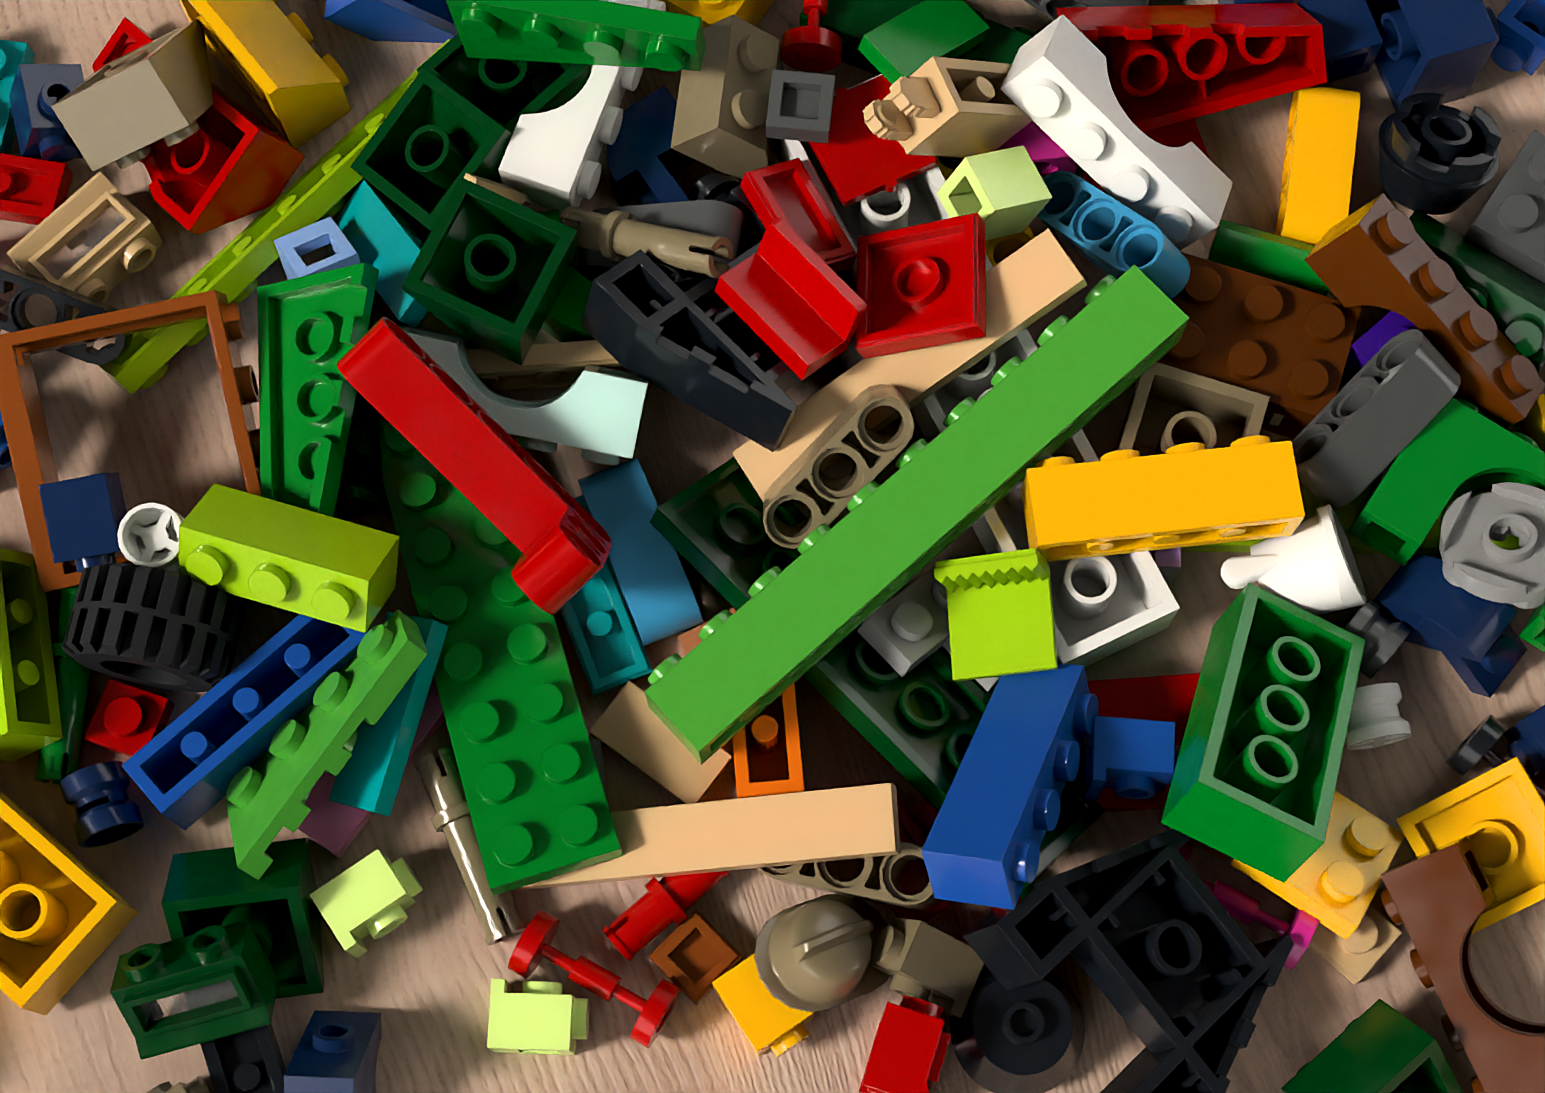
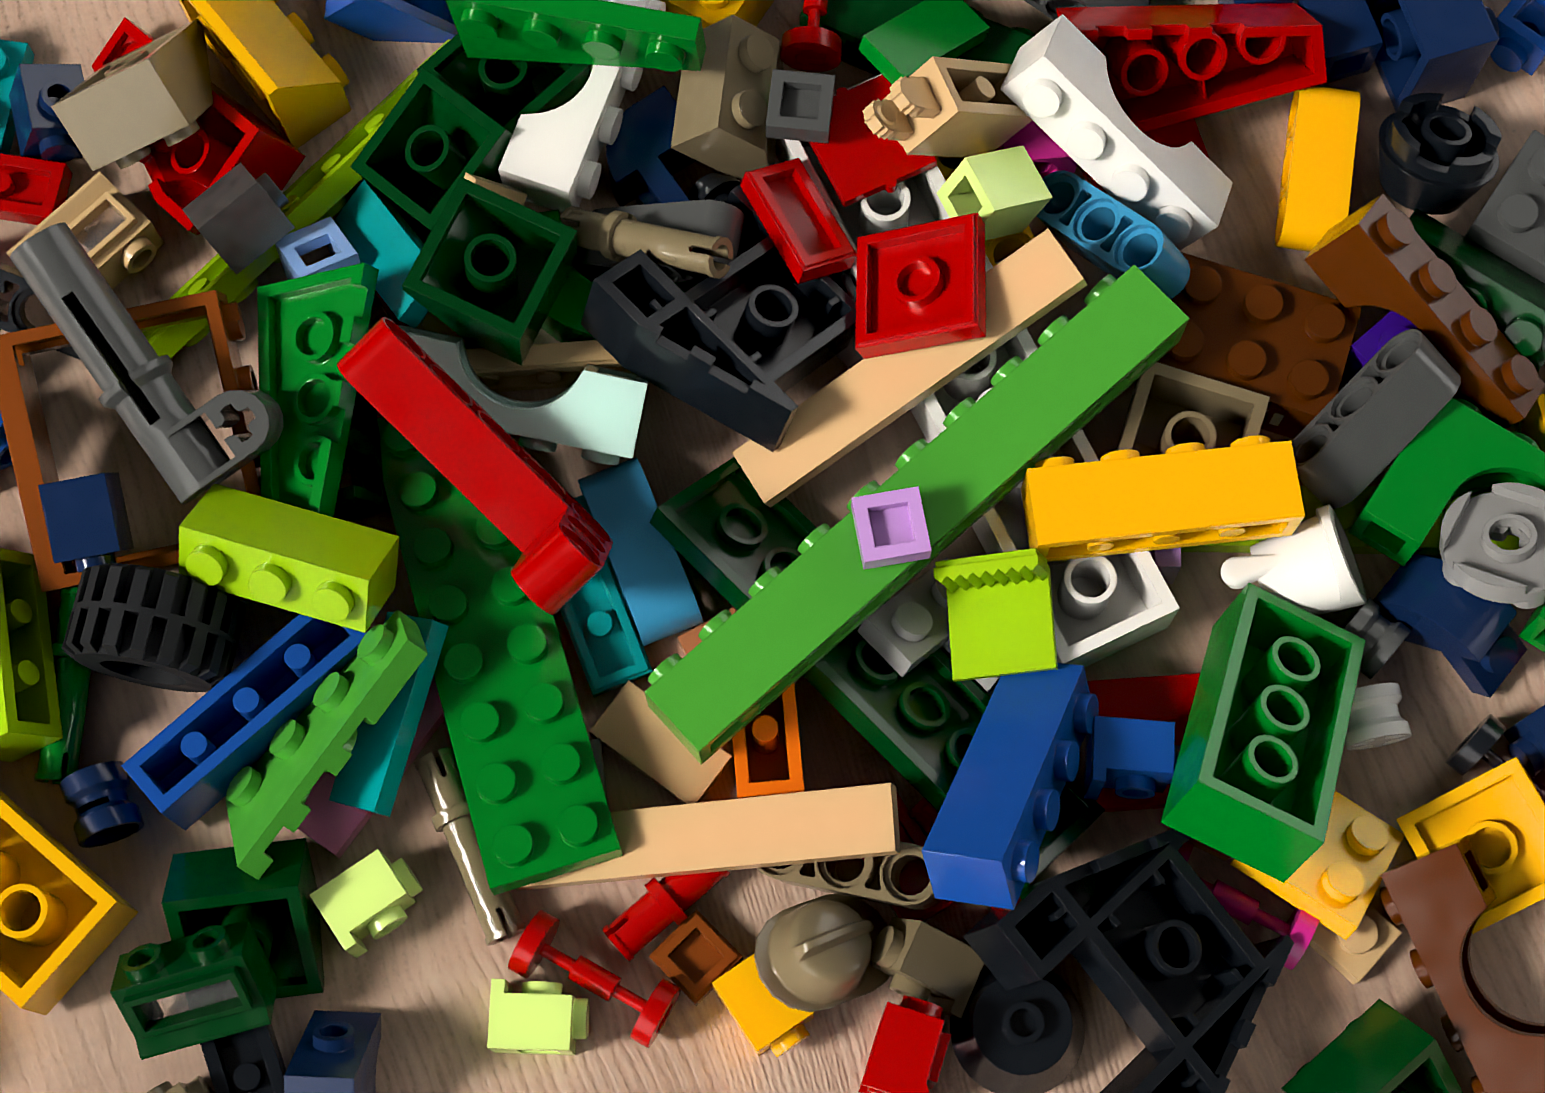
red plate [83,679,175,758] -> none
white wheel [117,502,185,573] -> none
red panel [714,218,867,380] -> none
dark tan beam [763,384,914,549] -> none
green tile [1207,219,1329,296] -> none
none -> dark grey piece [9,222,284,505]
none -> flat silver brick [182,162,295,275]
none -> lavender plate [851,486,932,570]

